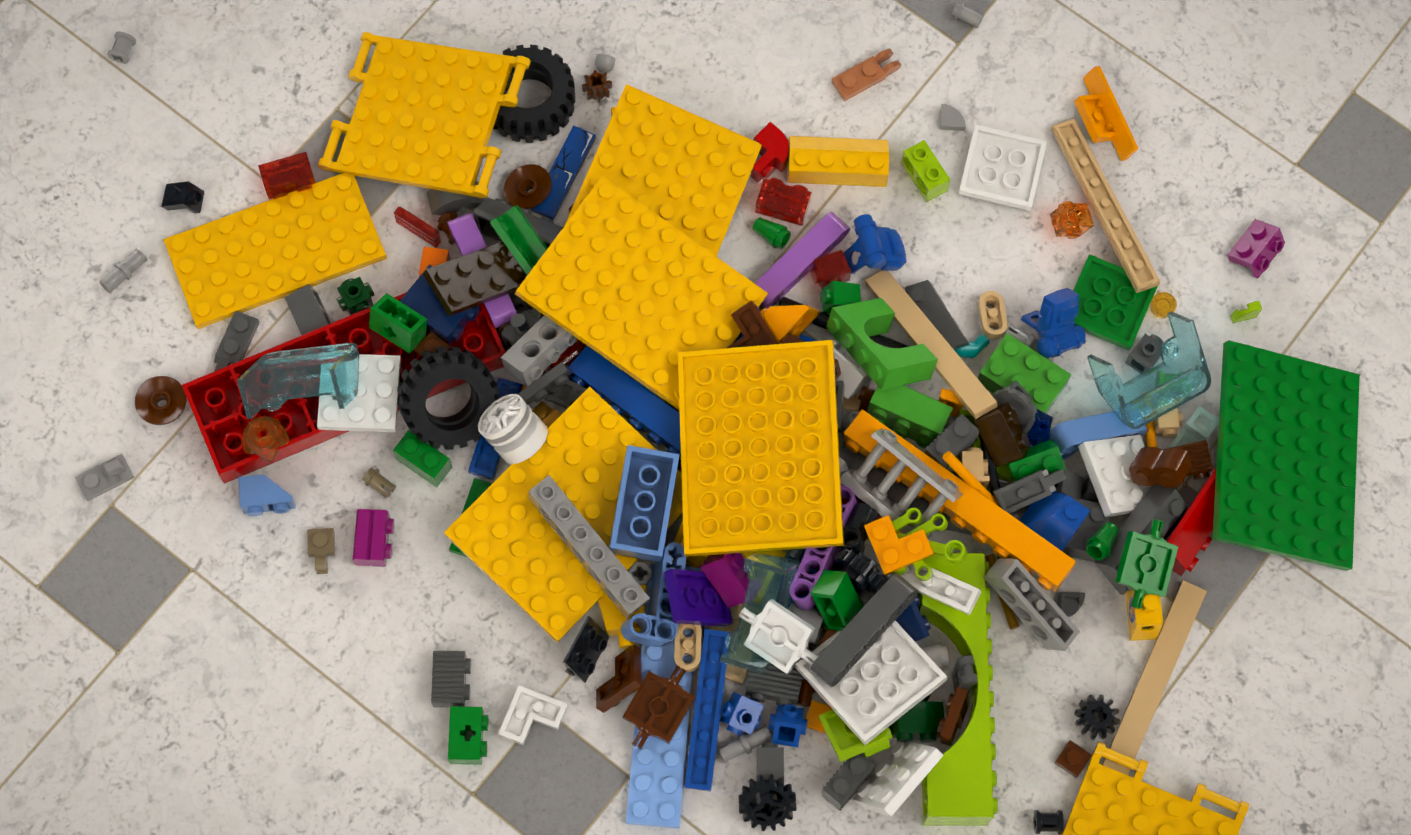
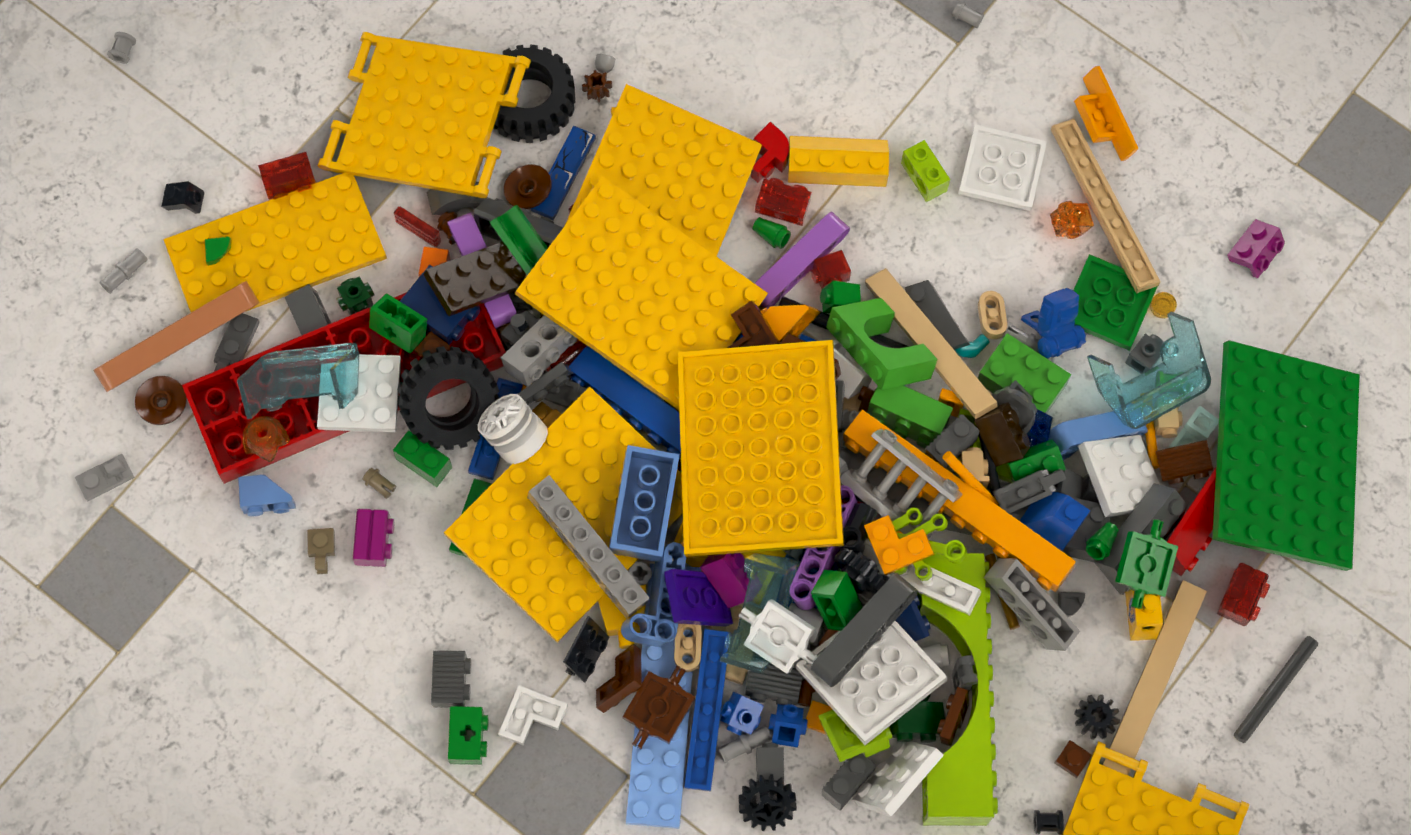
nougat hinge [832,49,902,101] -> none
blue piece [844,214,907,274] -> none
light grey tile [940,104,966,131] -> none
reddish brown brick [1129,447,1192,488] -> none
lime tile [1230,301,1262,323] -> none
none -> nougat beam [93,281,260,392]
none -> green tile [205,237,231,266]
none -> clear red brick [1217,563,1270,626]
none -> dark grey axle [1234,636,1318,743]

